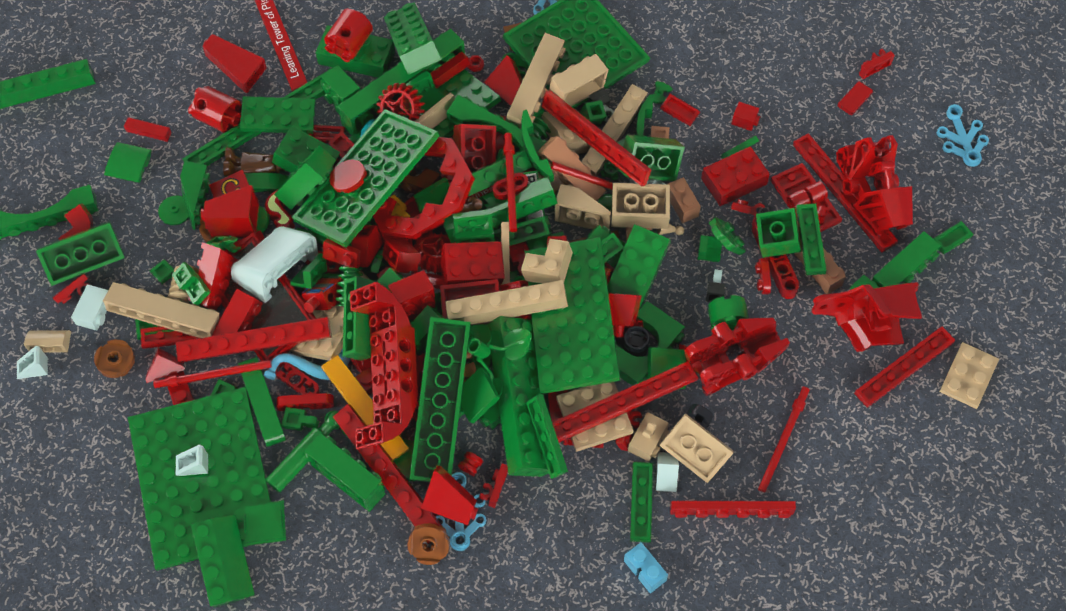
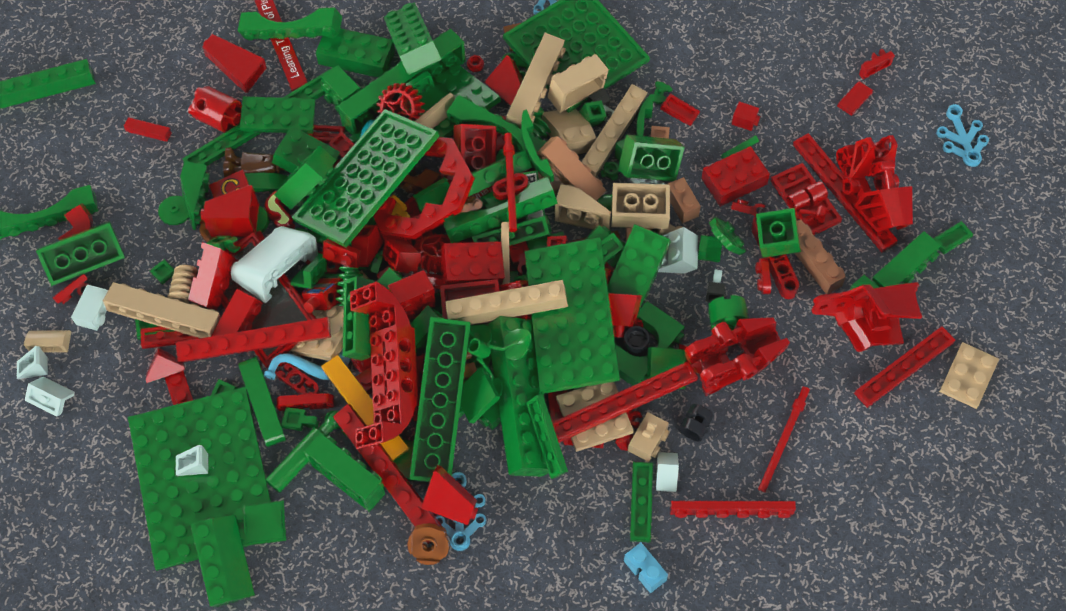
dark orange plate [94,339,135,378] -> none
green slope [104,142,152,183] -> none
red bar [153,360,272,388] -> none
green slope [172,262,211,305] -> none
red cylinder [324,8,373,62] -> none
tile [329,159,367,193] -> none
red piece [430,52,470,88] -> none
green slope [453,209,494,243] -> none
red wheel [458,451,483,476] -> none
red plate [479,463,508,508] -> none
tan brick [521,239,573,284] -> none
red tile [541,90,652,186] -> none
red bar [551,162,613,190] -> none
tan plate [660,413,733,483] -> none
green plate [796,204,827,275] -> none
none -> light aqua panel [25,377,75,416]
none -> green arch [238,7,342,41]
none -> light aqua slope [658,227,698,274]

